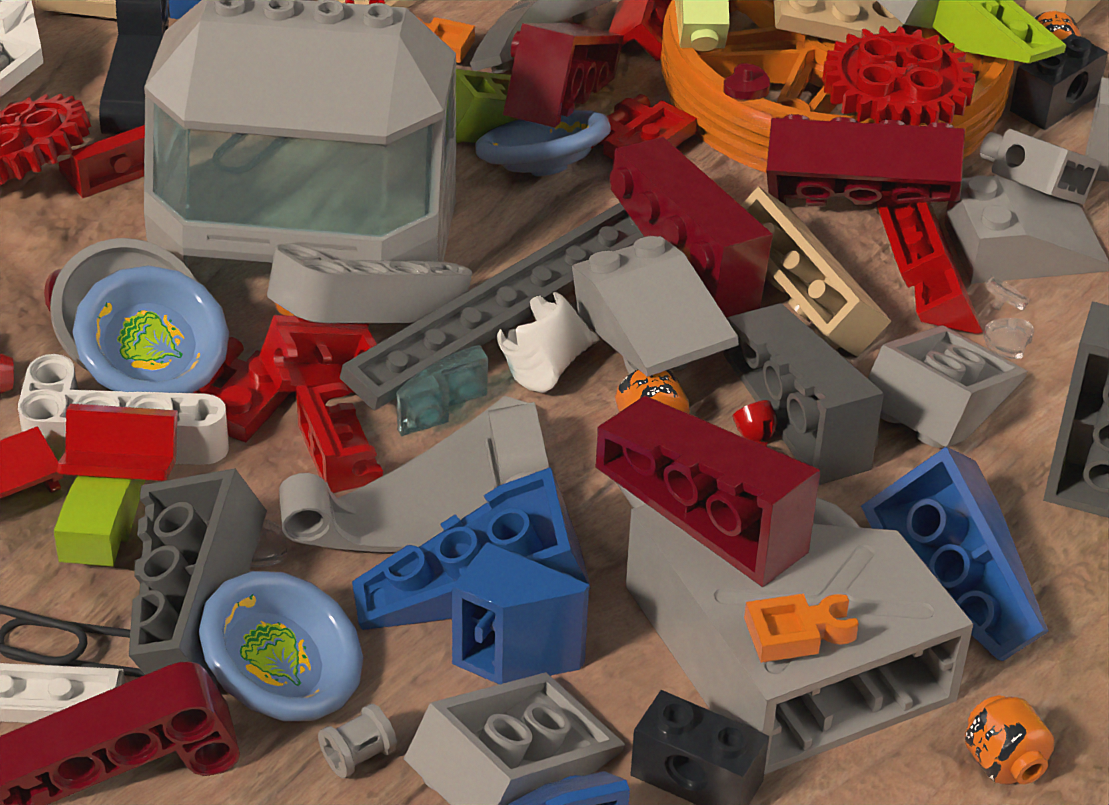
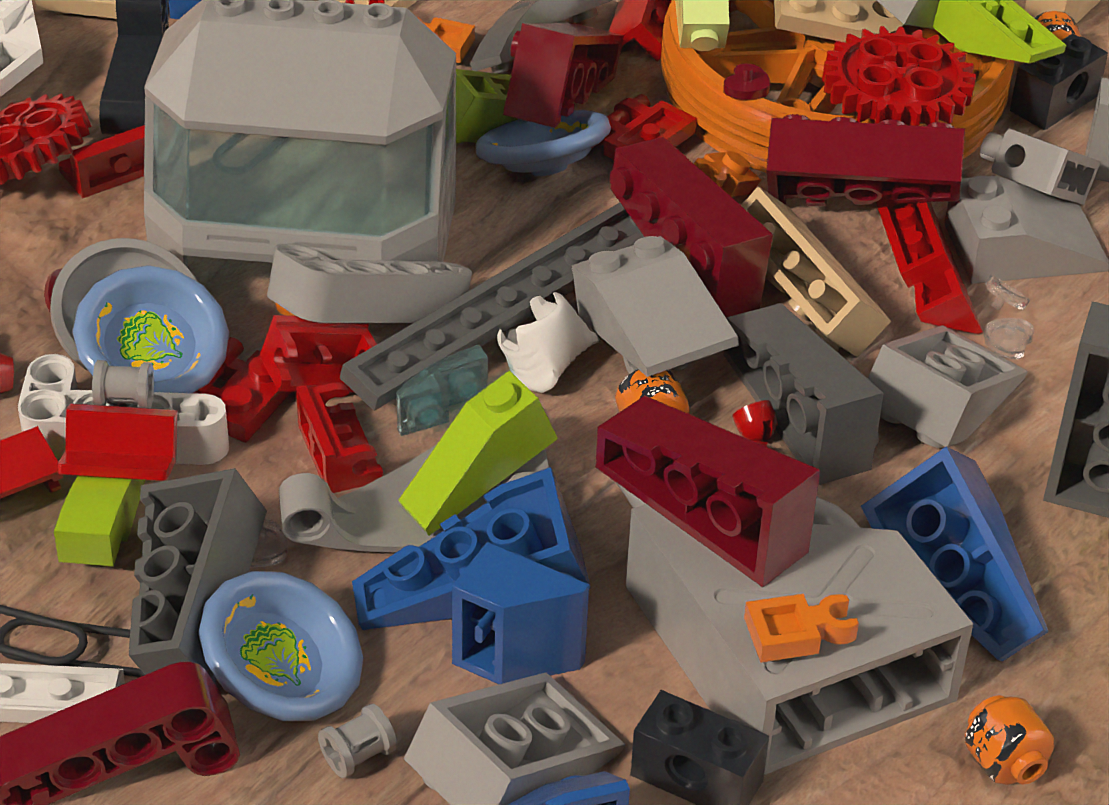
none -> light grey bush [92,360,154,408]
none -> lime slope [398,370,558,536]
none -> orange plate [694,151,761,197]

